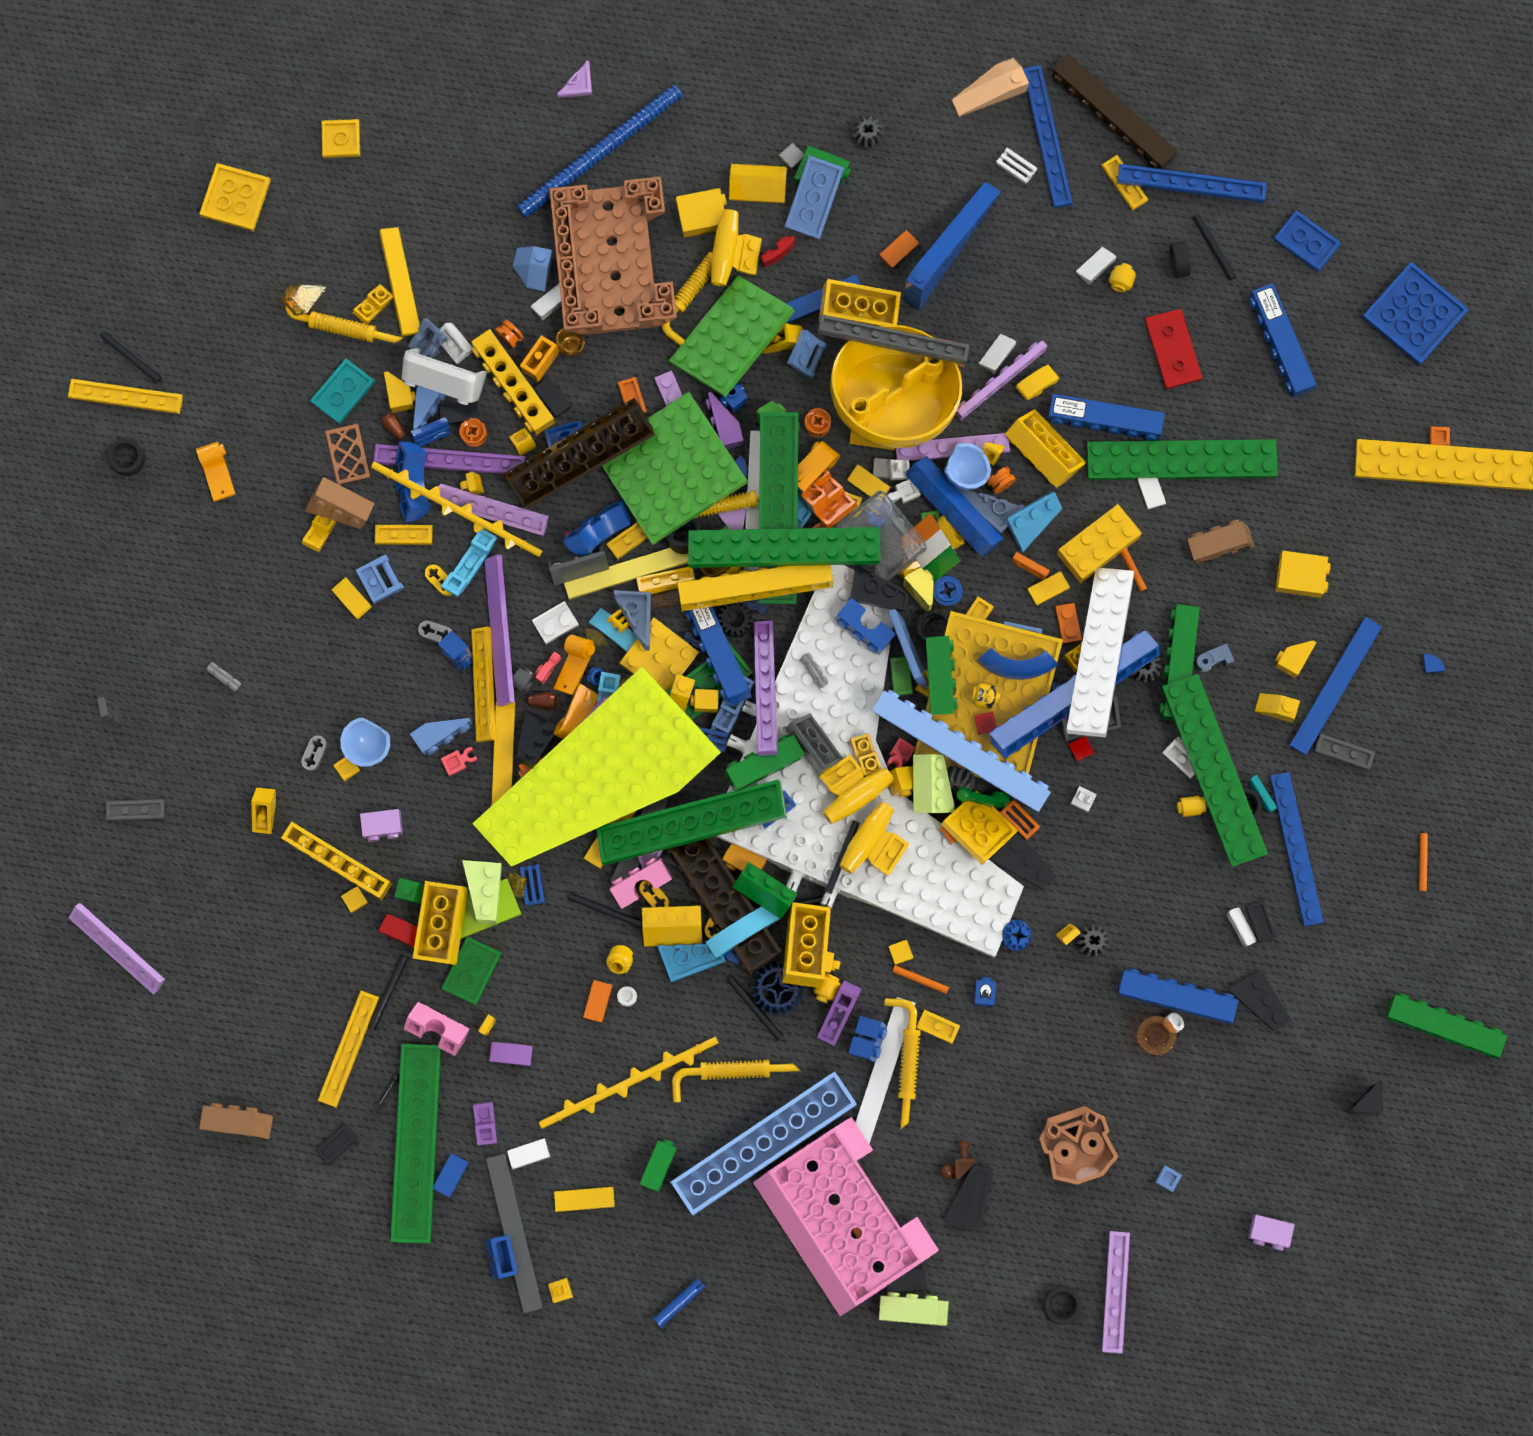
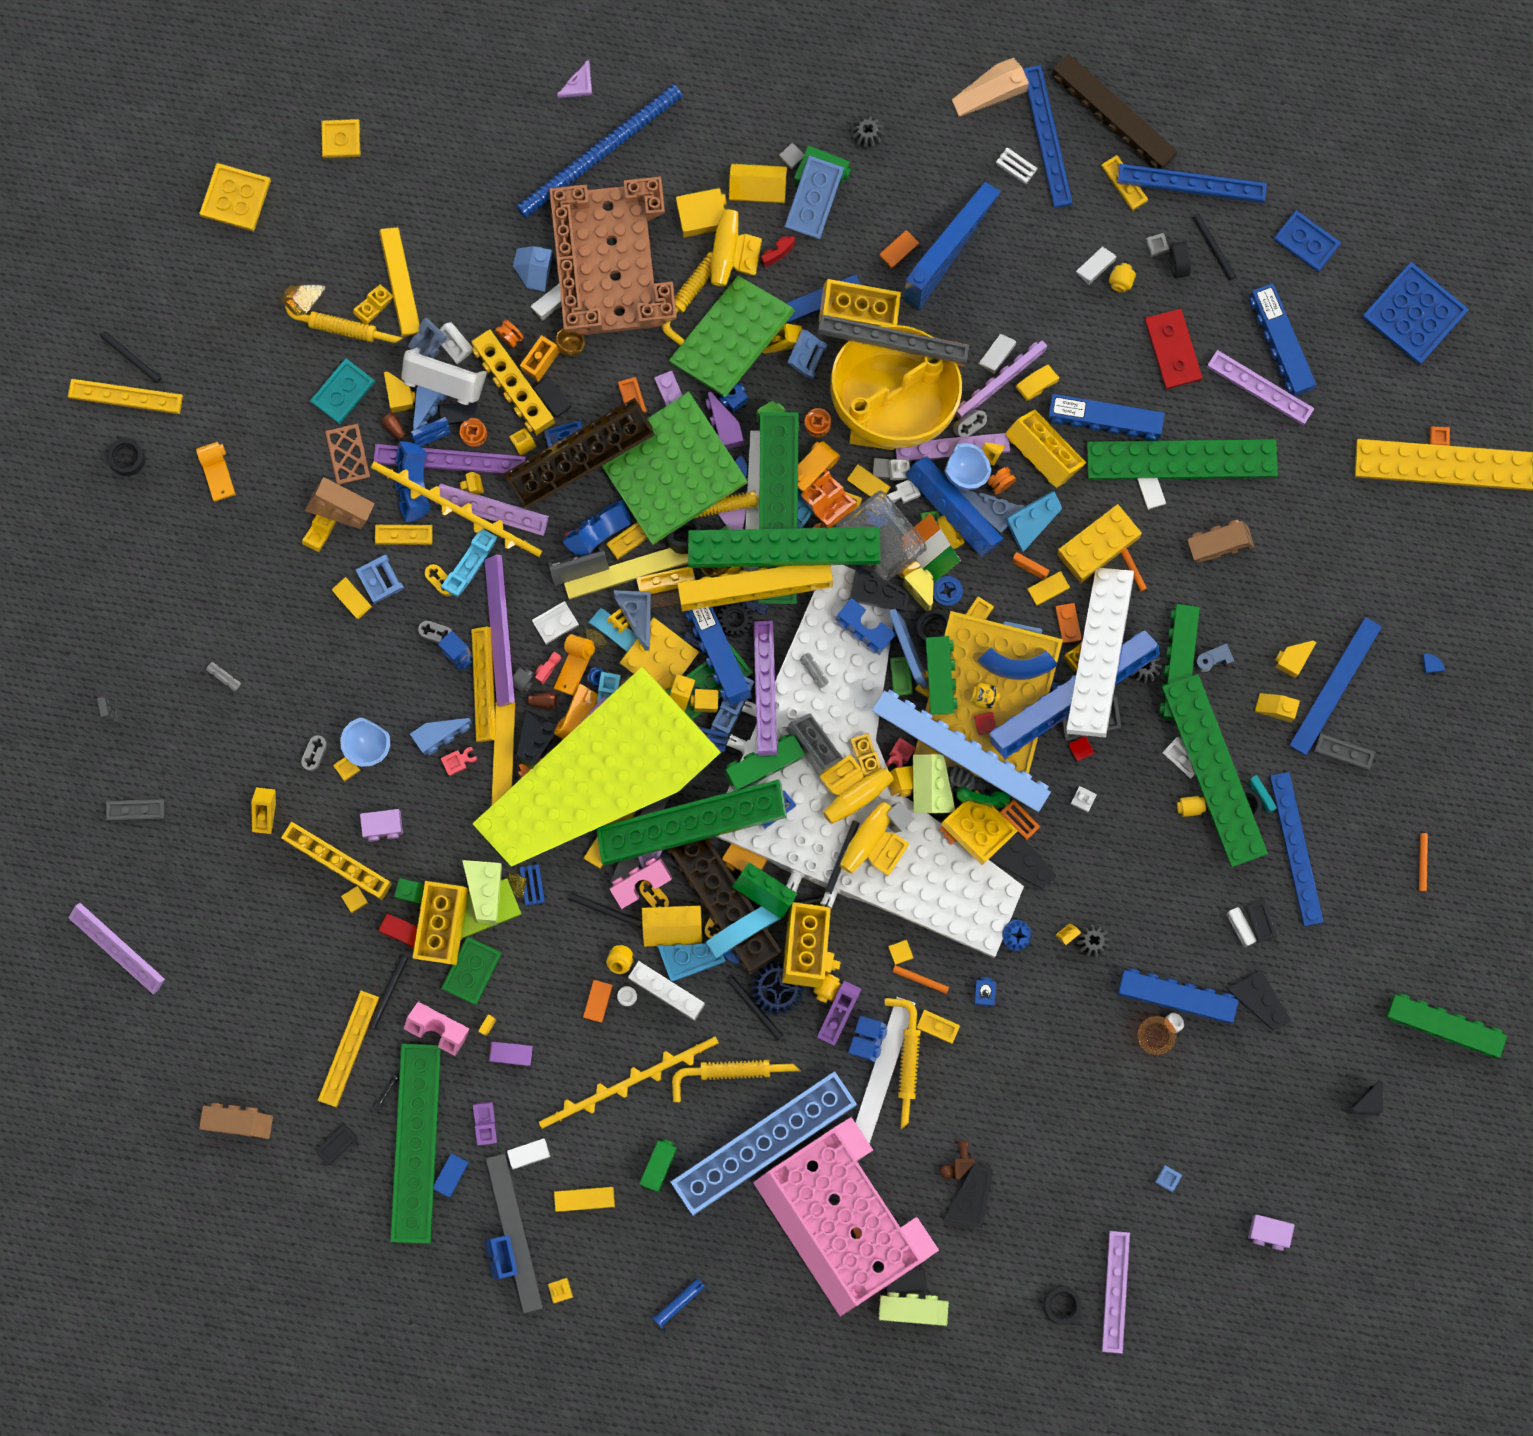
nougat brick [1039,1106,1118,1185] -> none
yellow brick [1276,551,1330,598] -> none
none -> white brick [628,961,705,1021]
none -> light grey panel [887,801,915,833]
none -> light grey beam [953,410,987,438]
none -> light grey tile [1145,233,1169,257]
none -> lavender plate [1207,350,1314,426]

